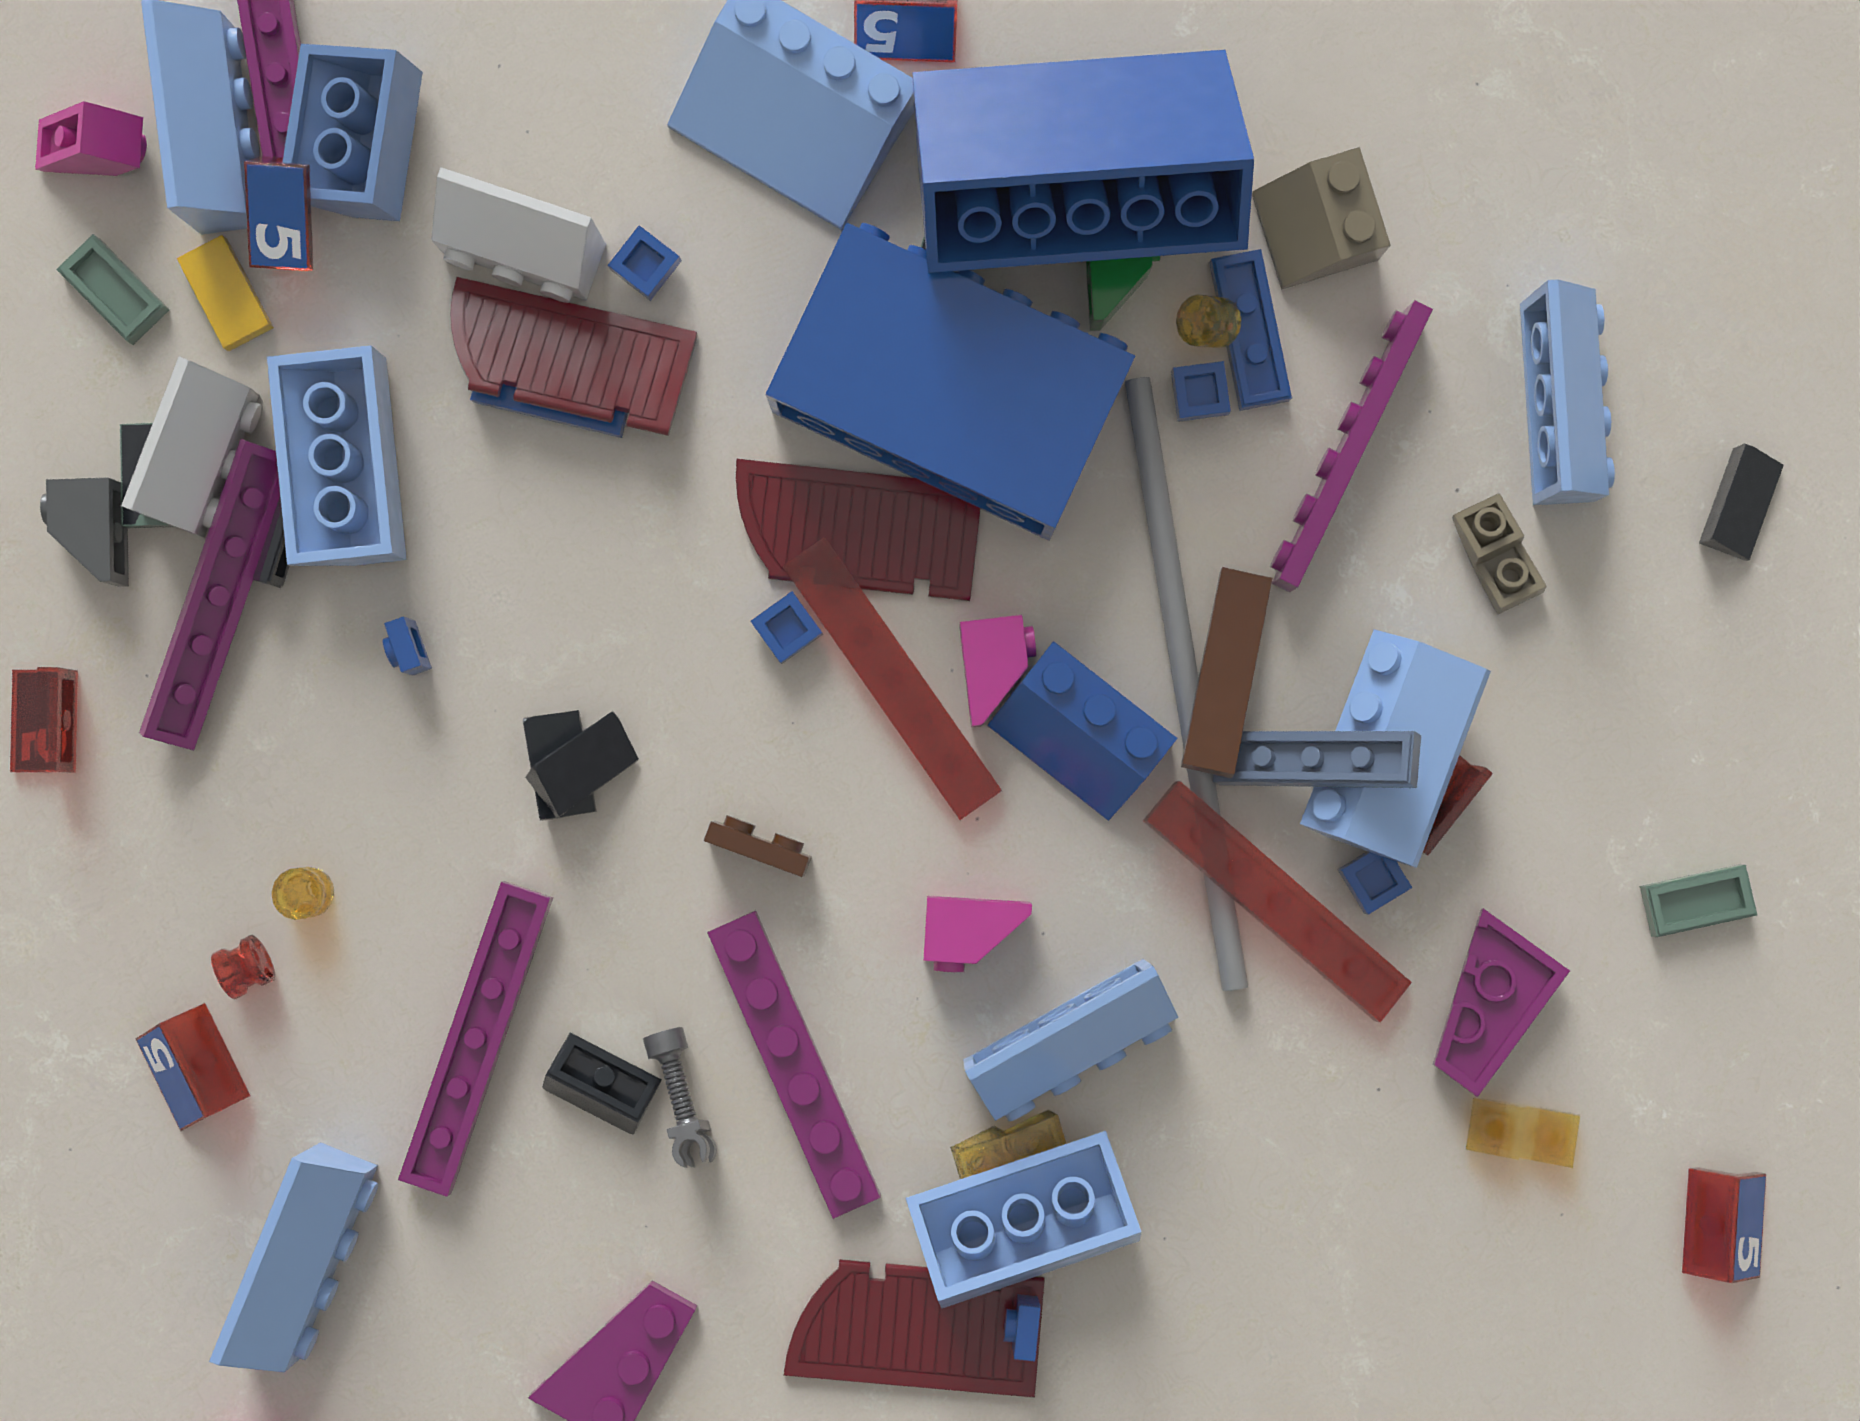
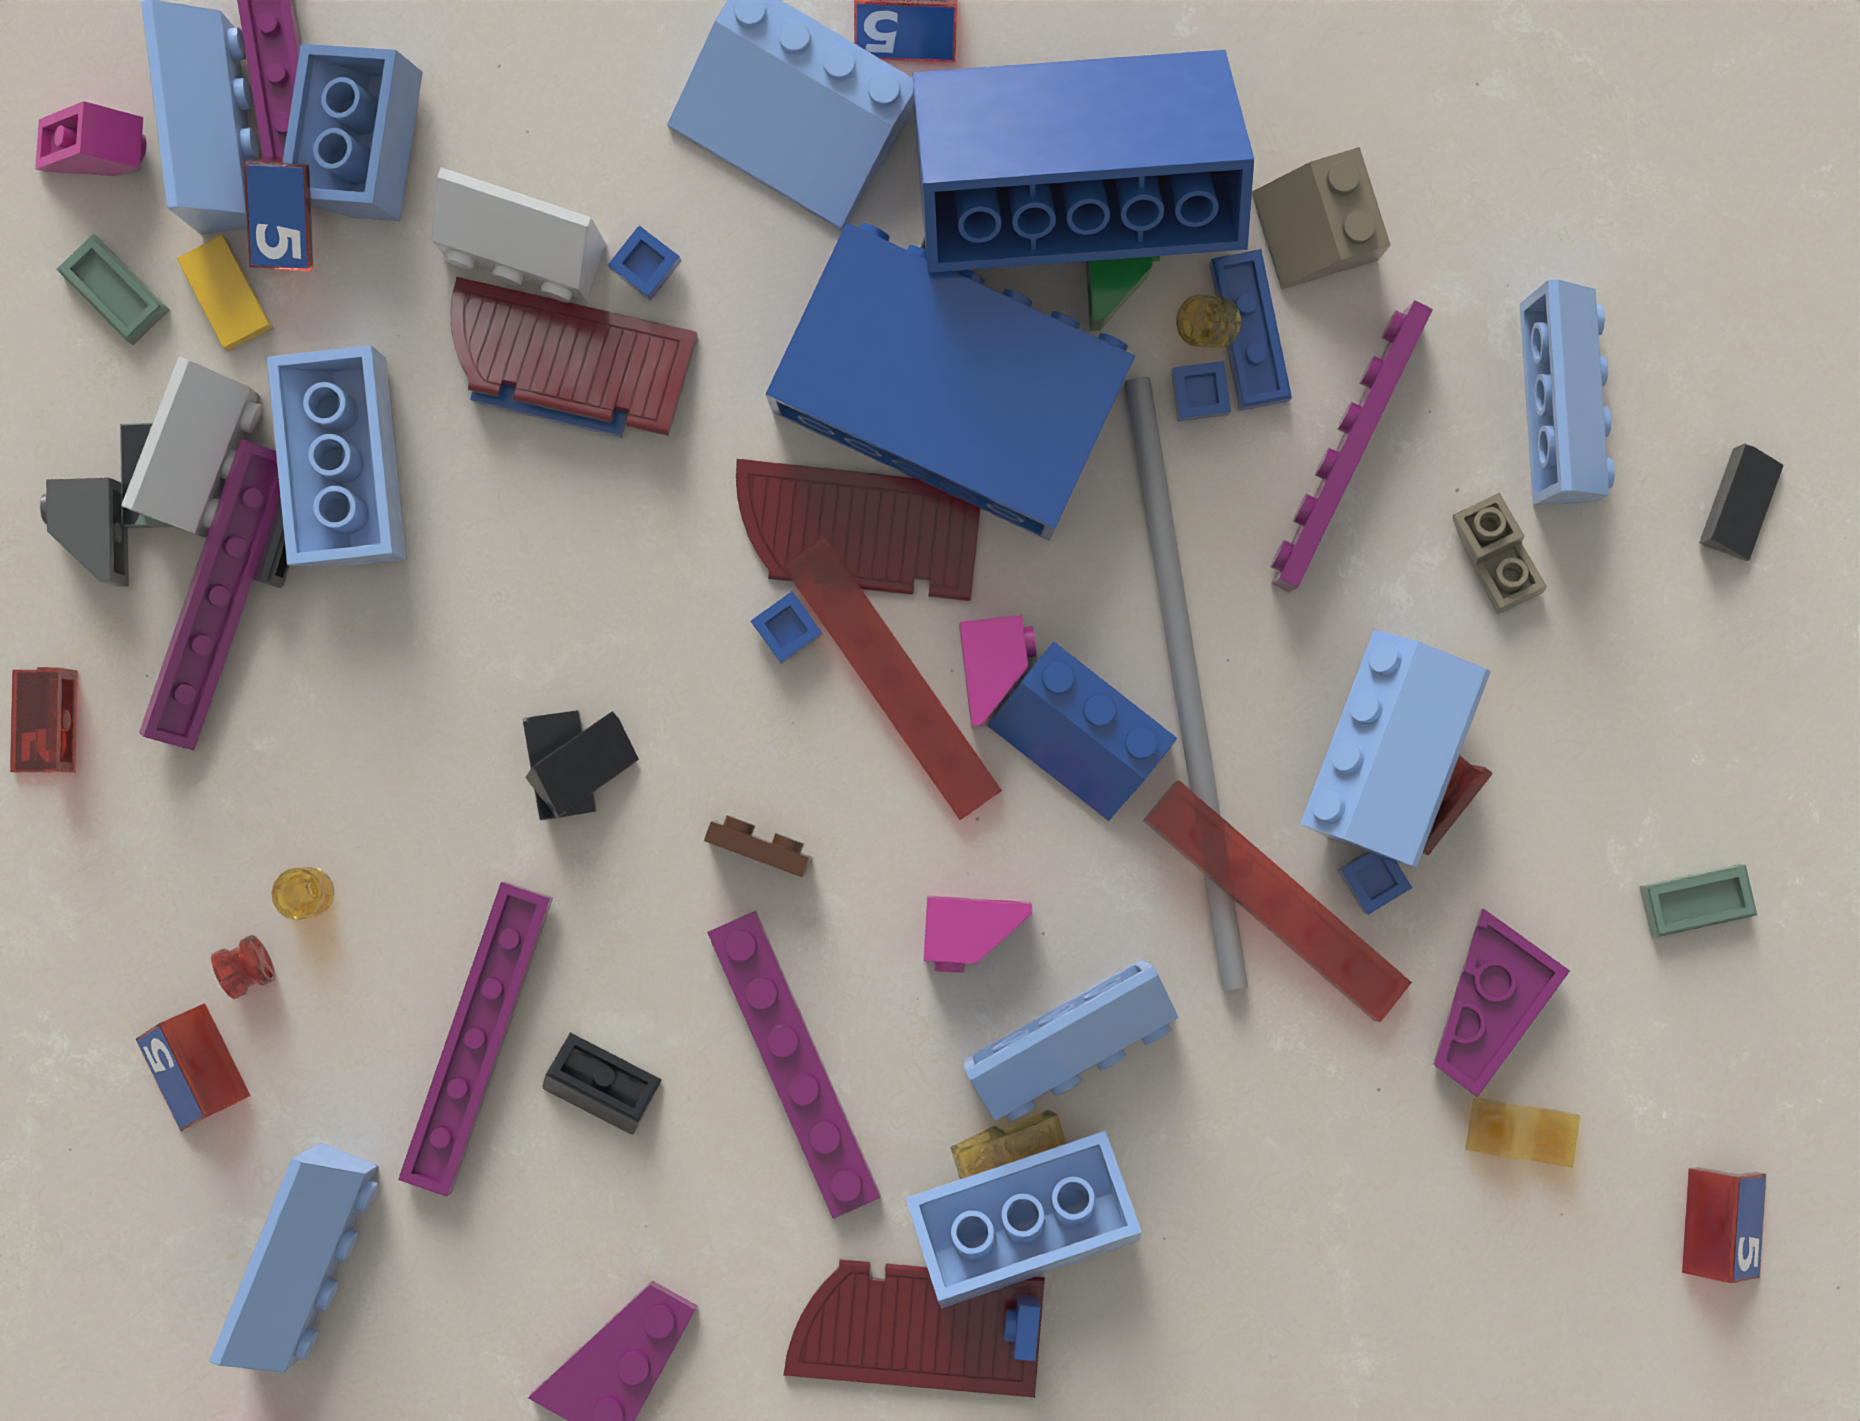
blue plate [383,616,432,675] -> none
flat silver bar [643,1027,717,1168] -> none
reddish brown tile [1181,567,1273,778] -> none
sand blue tile [1213,731,1421,788] -> none

